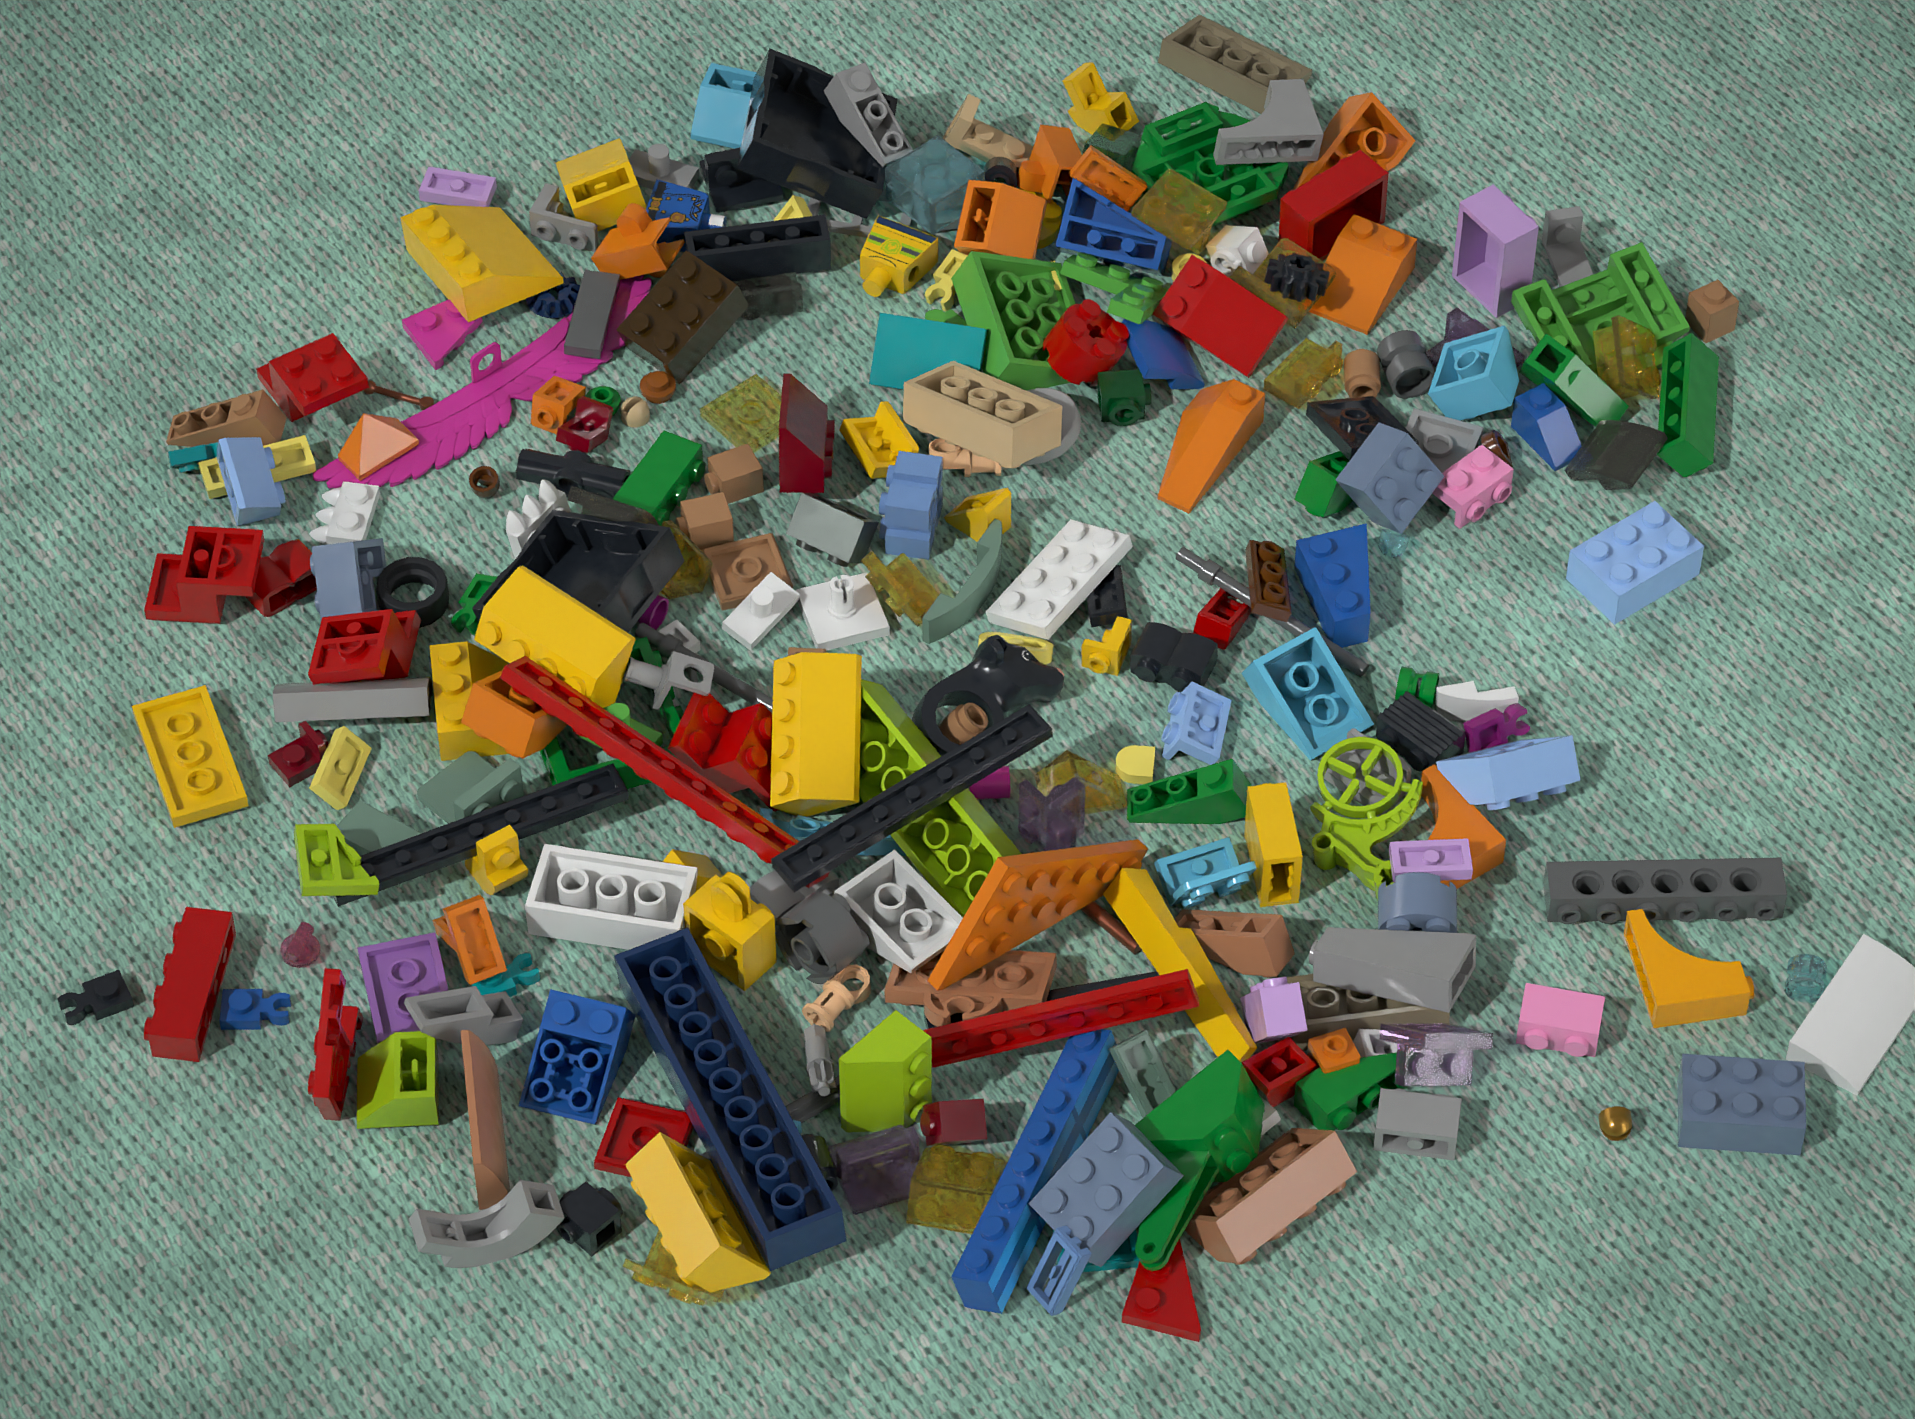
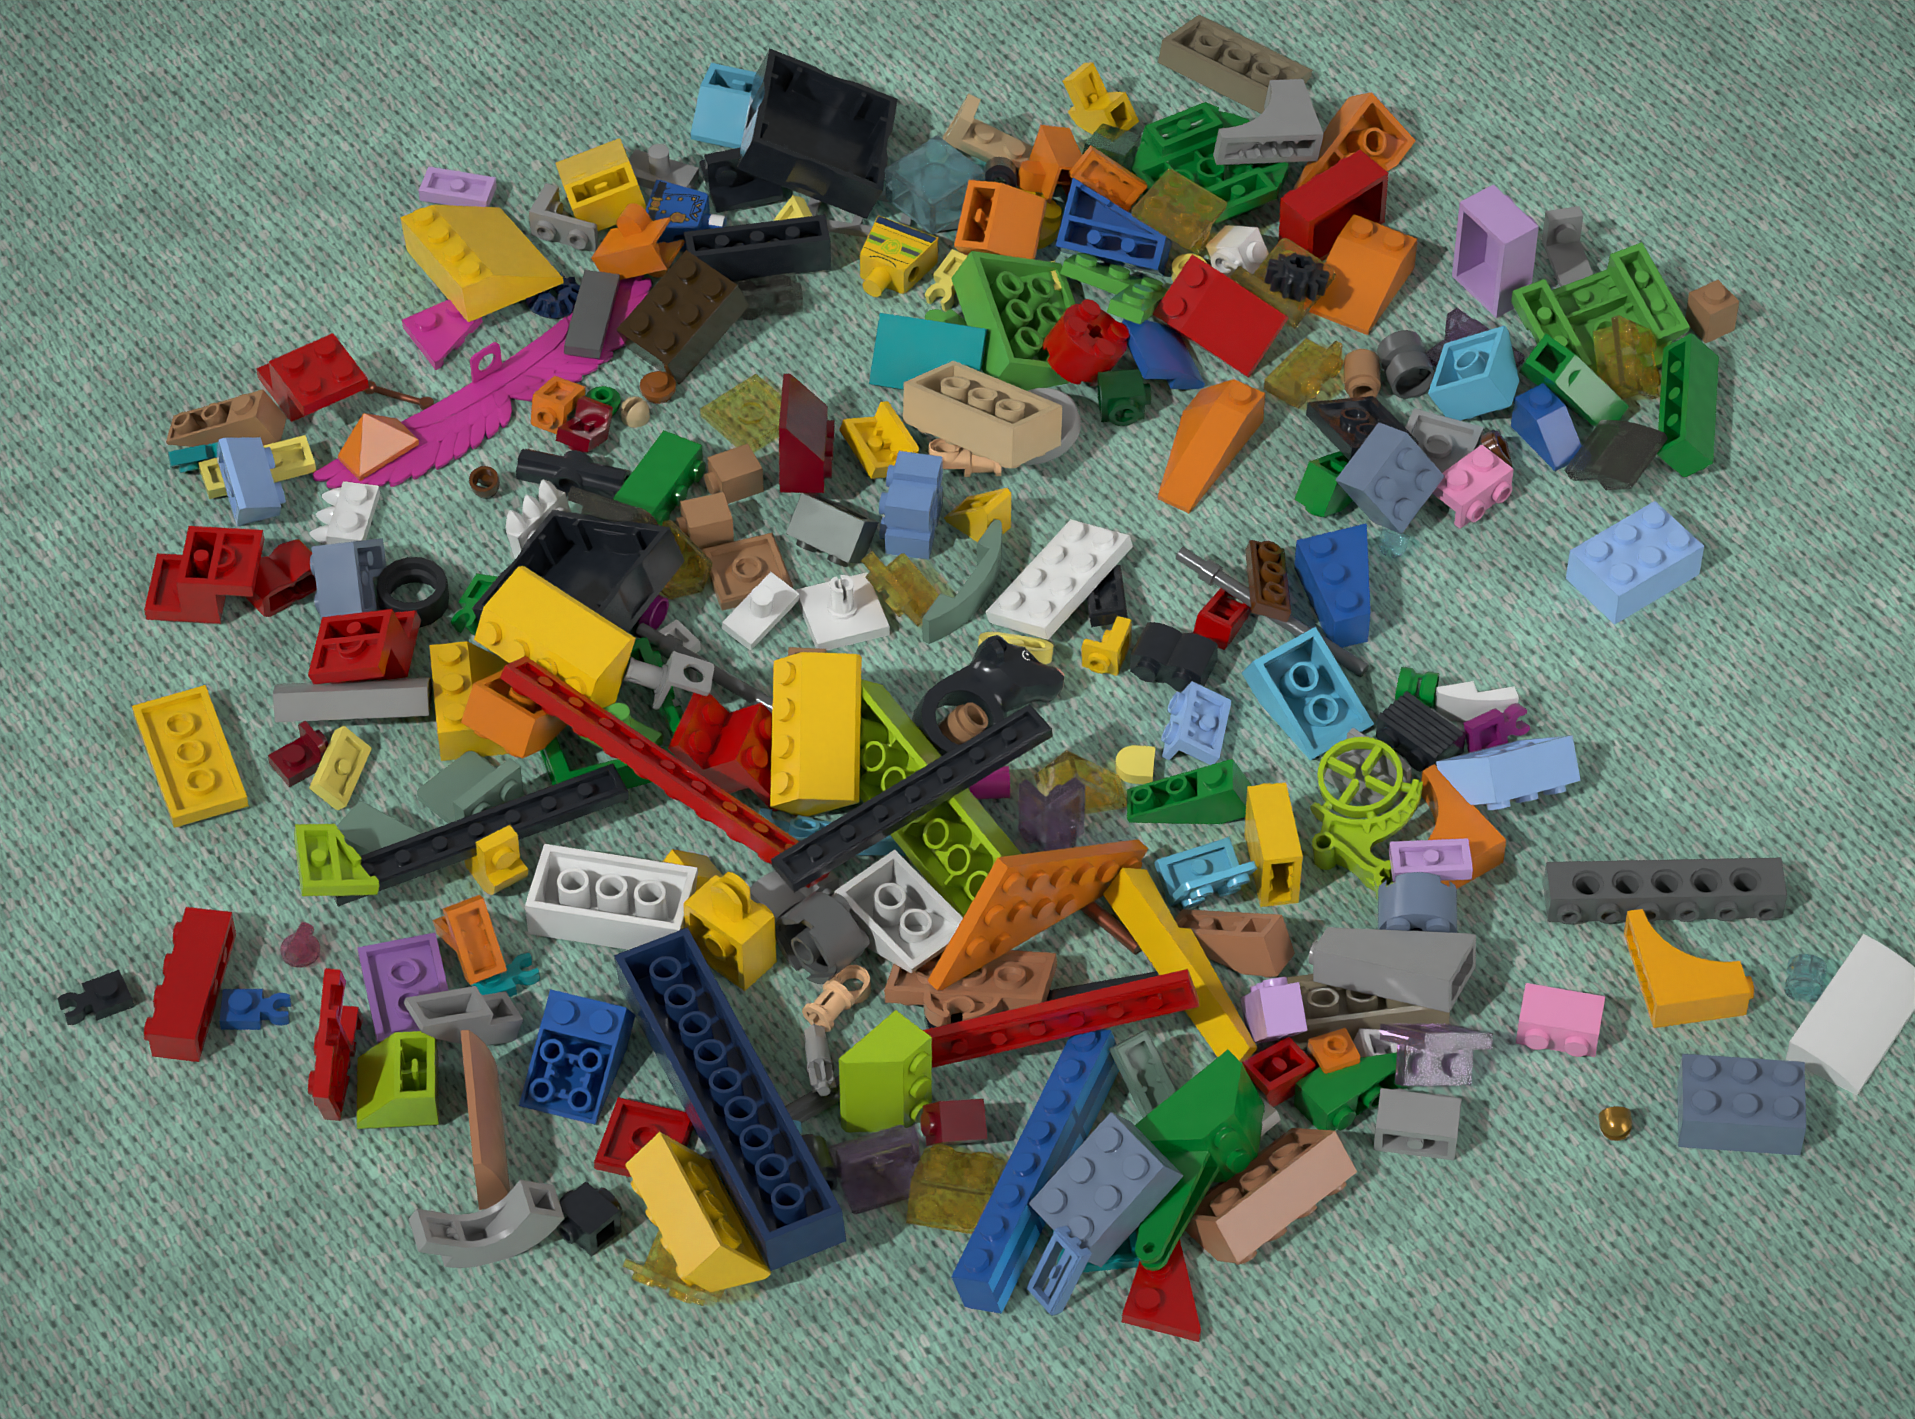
light grey slope [824,62,914,167] -> none

